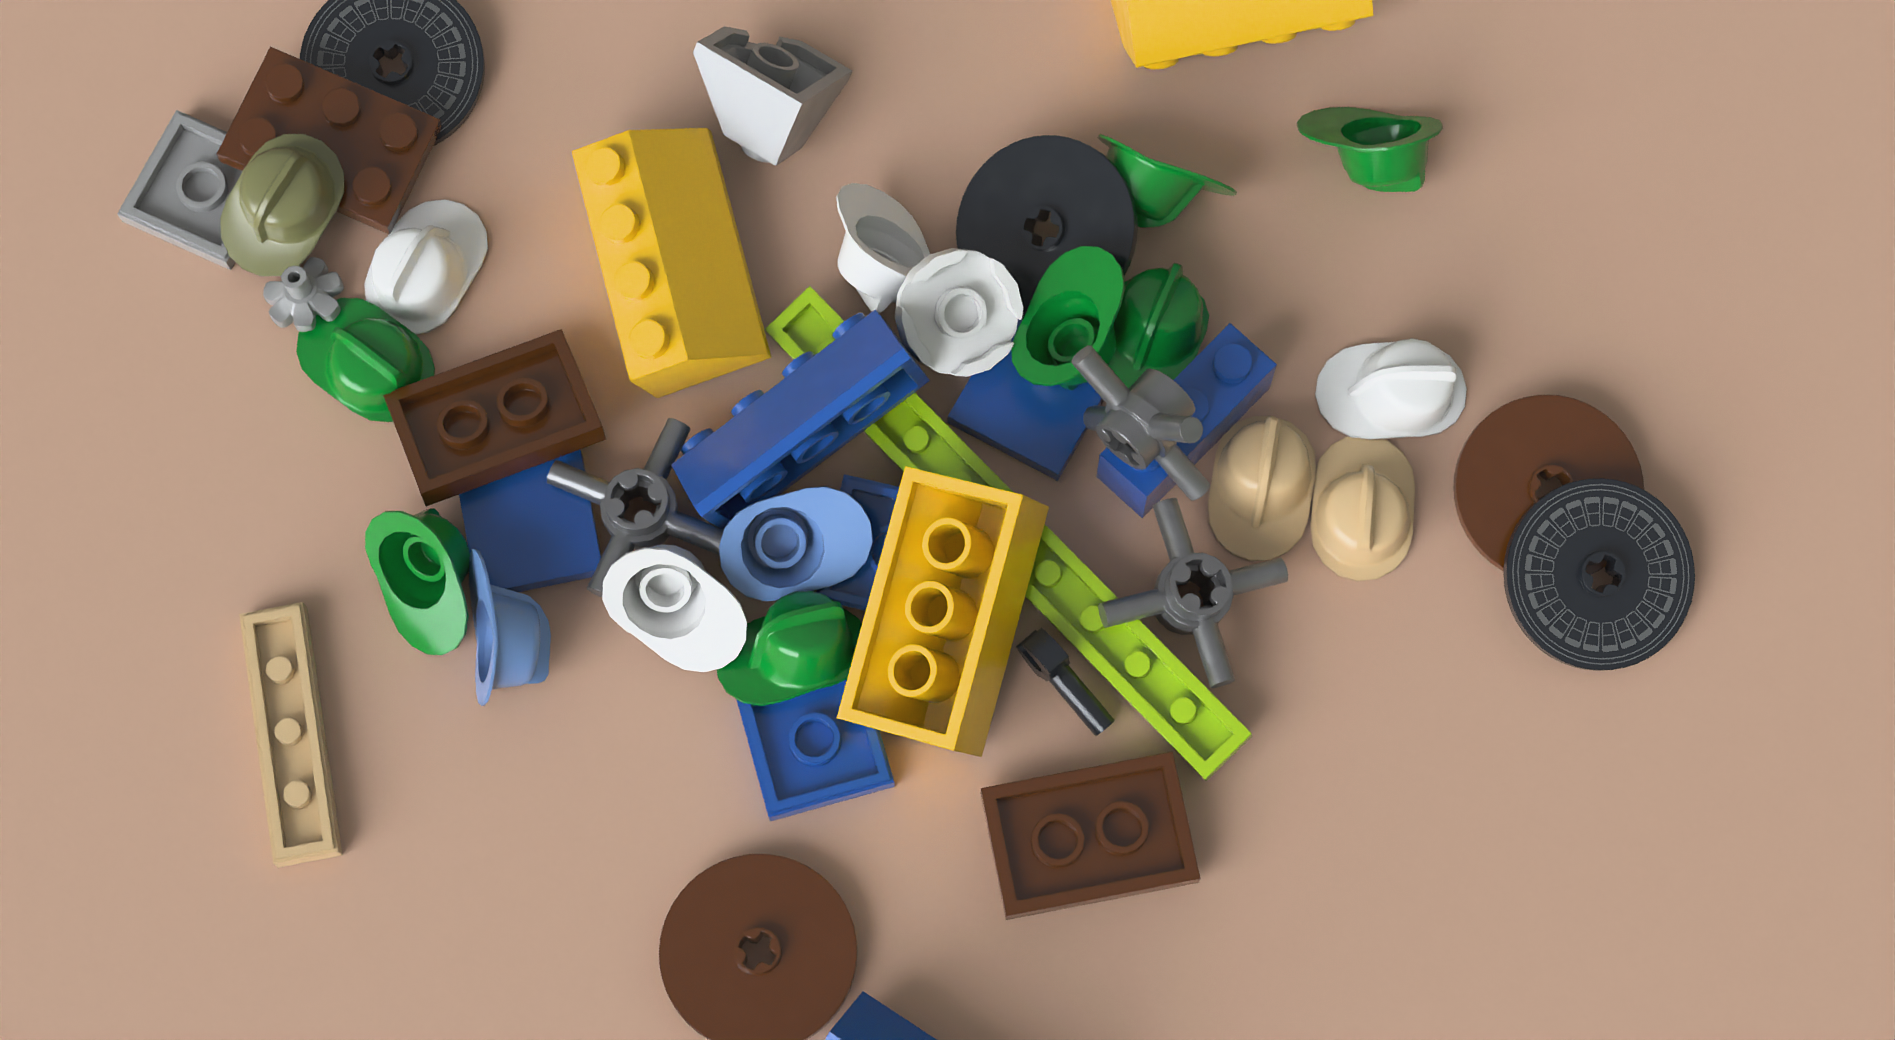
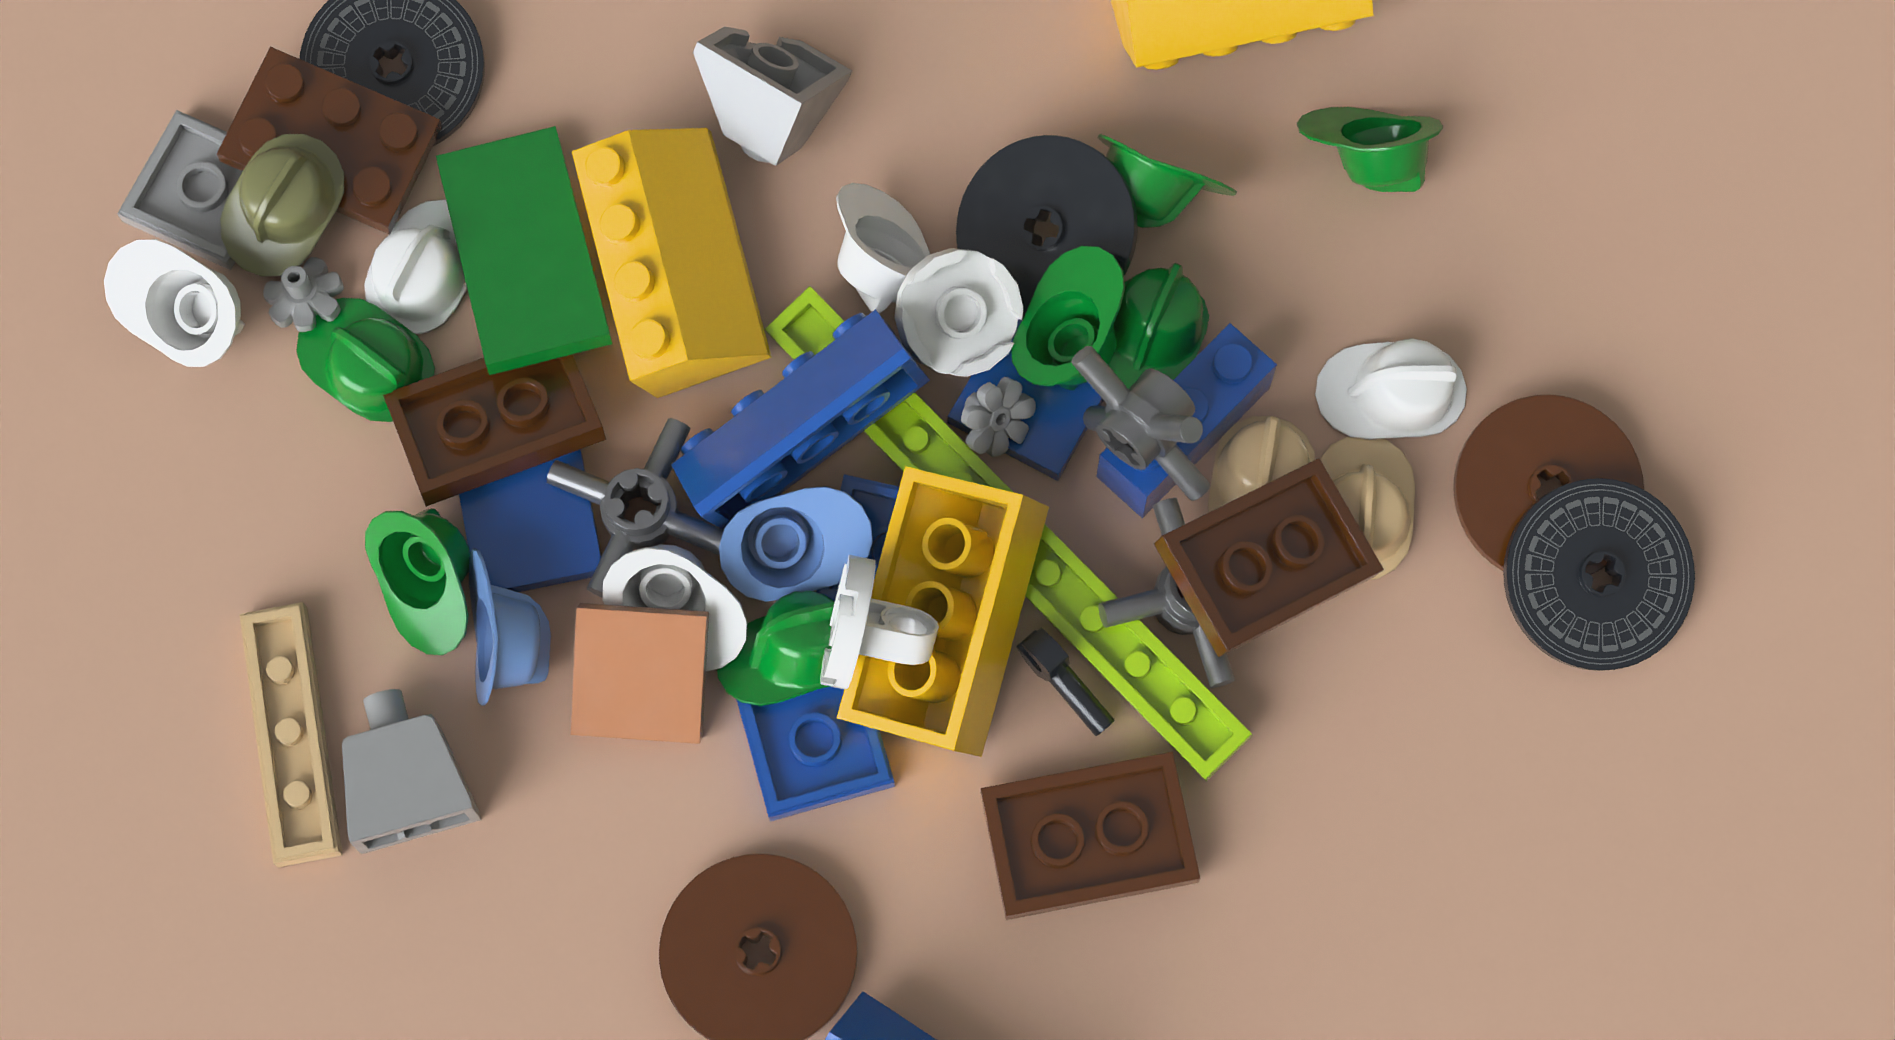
none -> white piece [104,239,245,367]
none -> light grey torso [342,689,481,854]
none -> green tile [436,126,612,375]
none -> nougat tile [571,603,709,744]
none -> white tile [820,555,939,690]
none -> light grey plant [961,377,1036,457]
none -> reddish brown plate [1154,458,1384,658]

